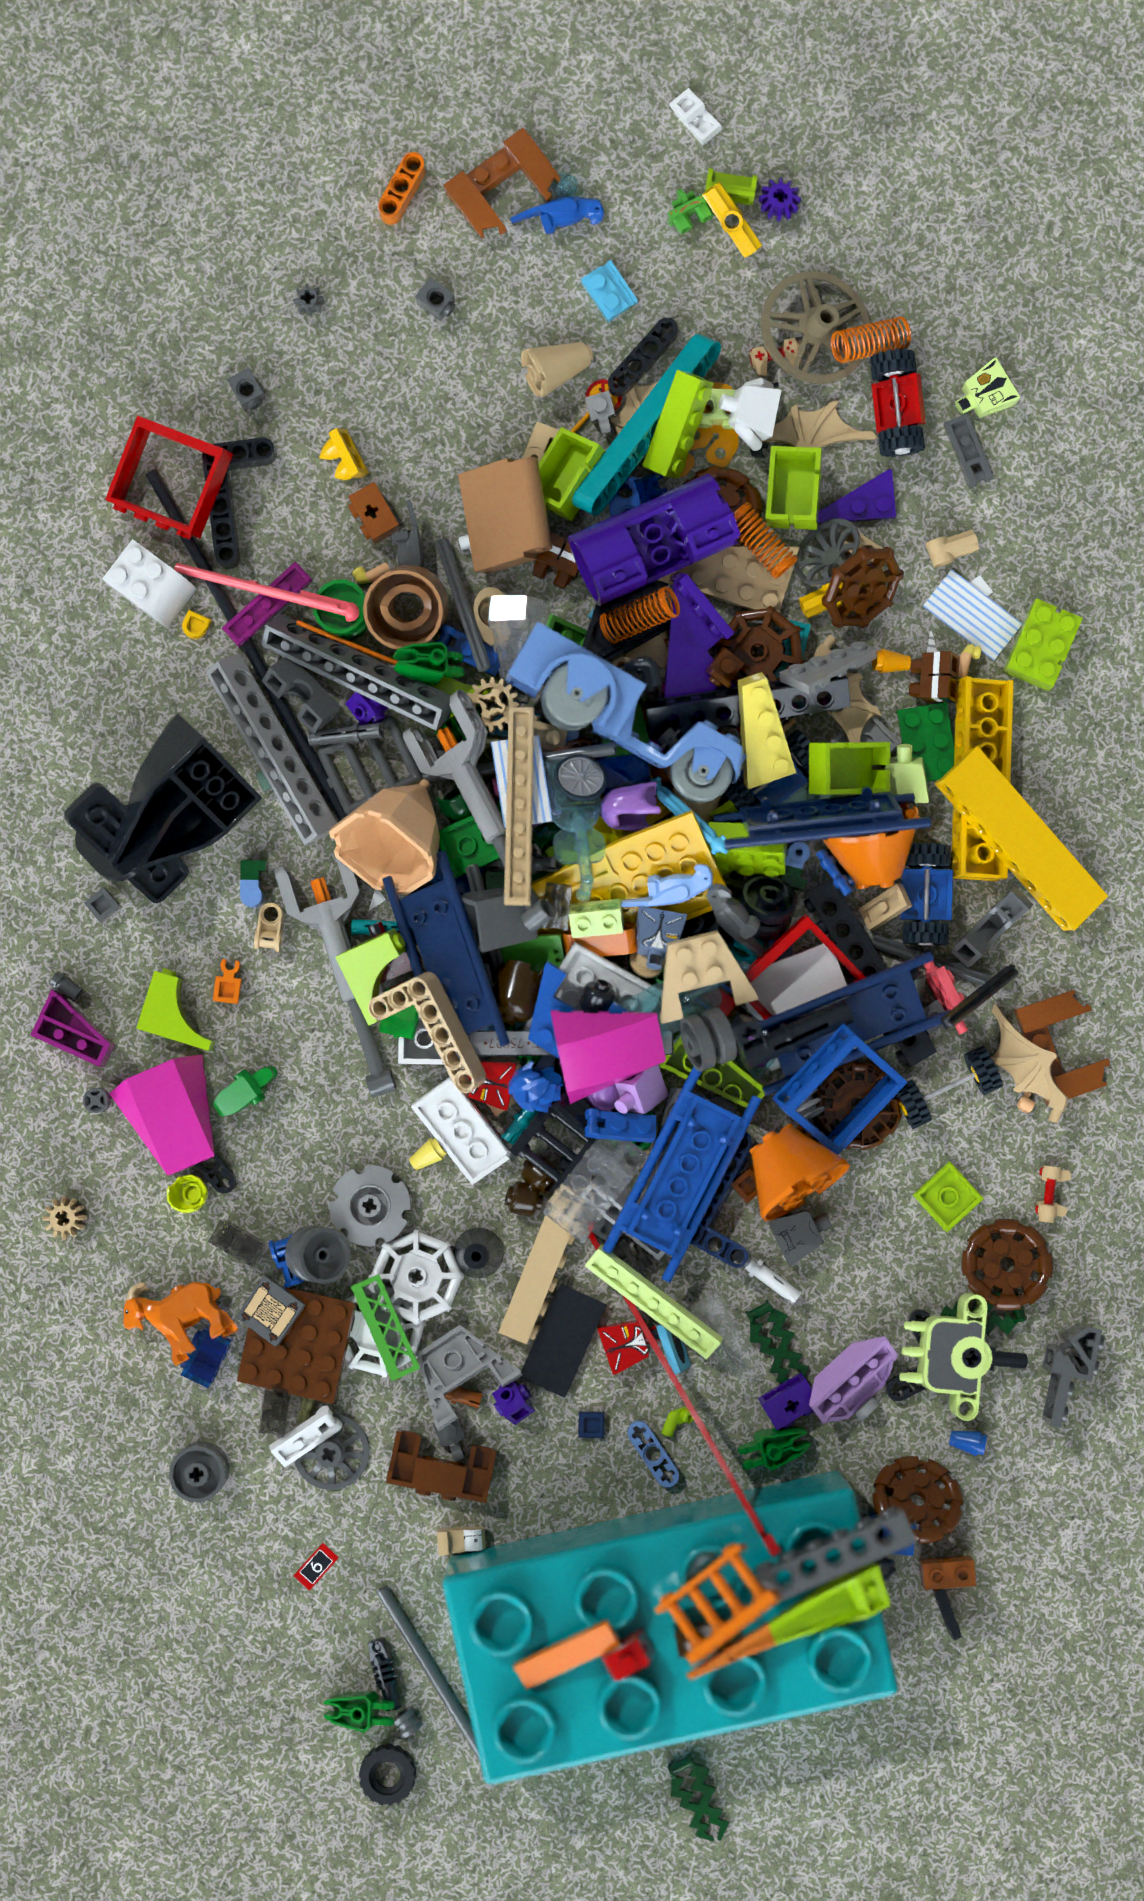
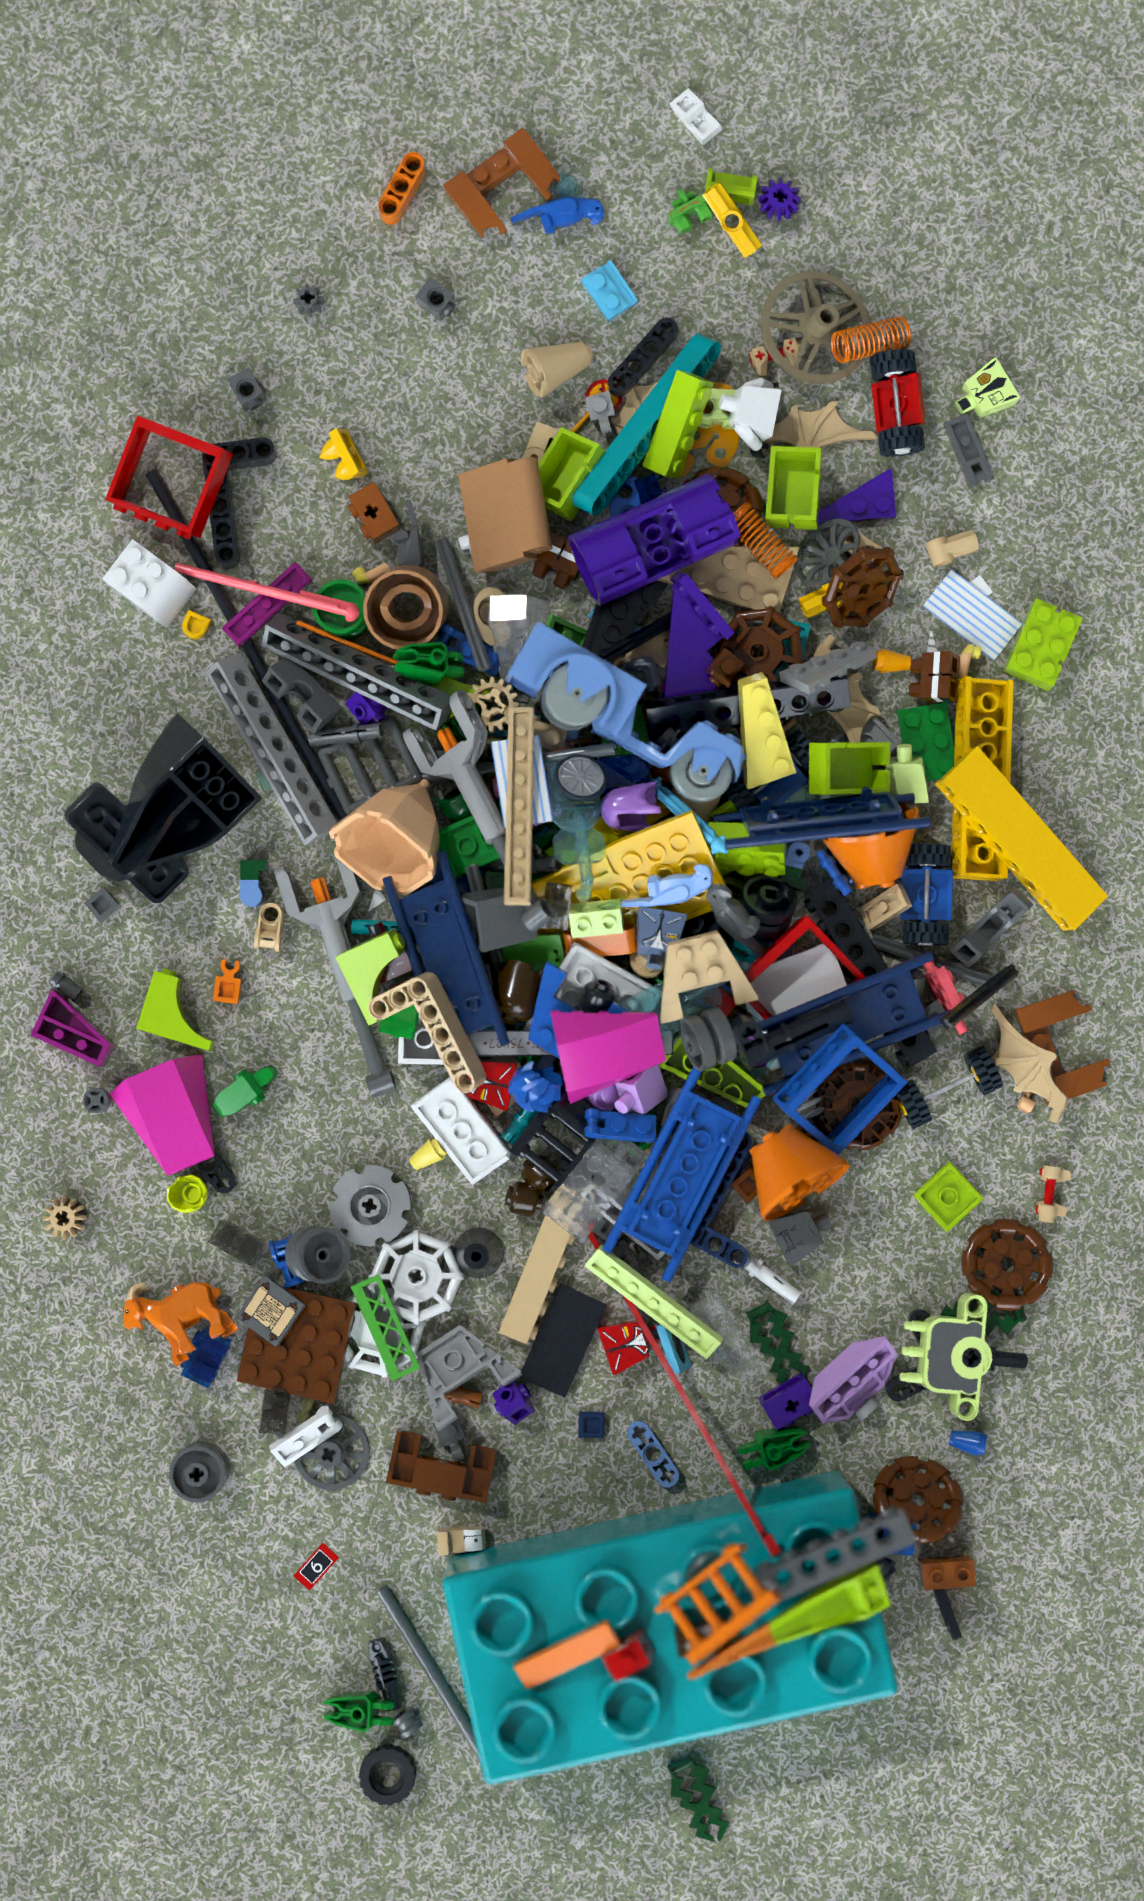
orange piece [599,586,680,644] -> none
lime arm [661,1406,694,1438] -> none
dark grey piece [1042,1323,1104,1428] -> none

